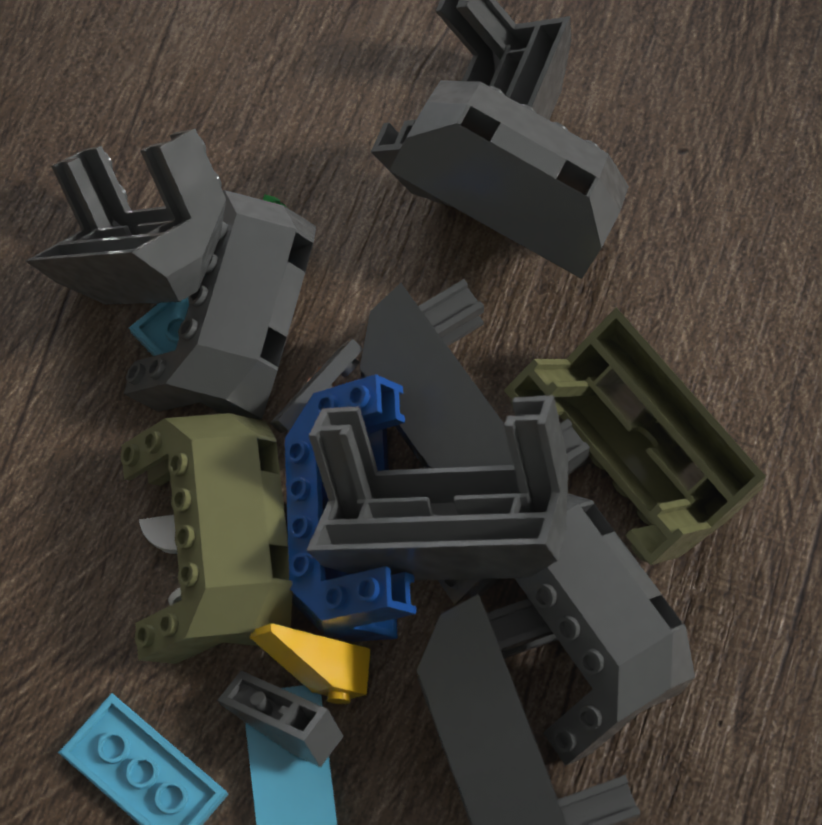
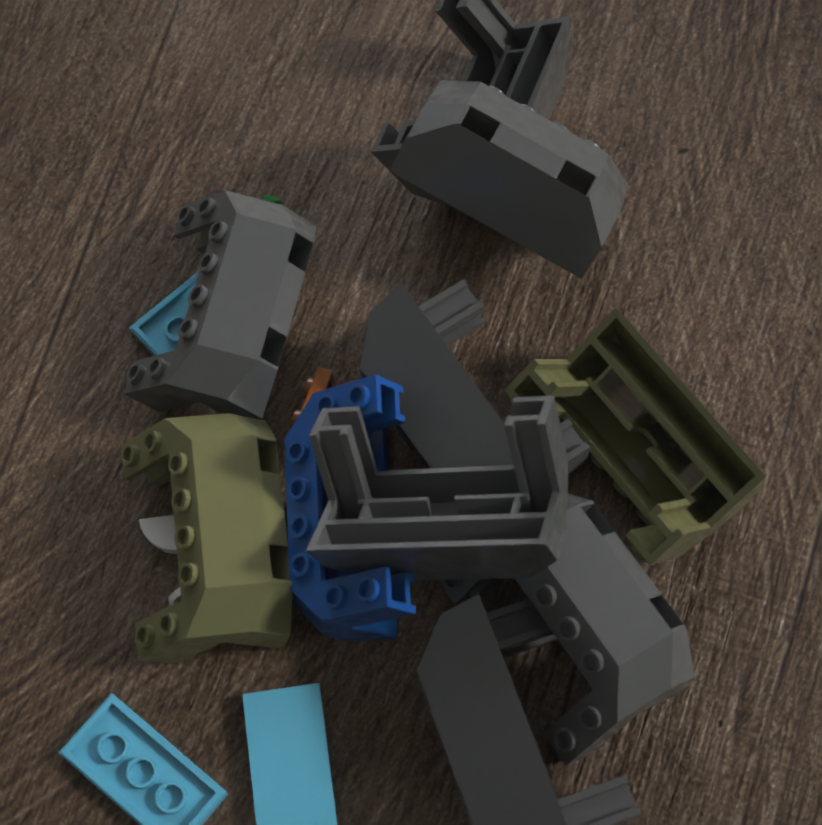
dark grey wedge [25,129,226,305] -> none
dark grey slope [217,671,344,768] -> none
yellow slope [250,623,371,704] -> none
dark grey plate [270,339,363,433] -> none

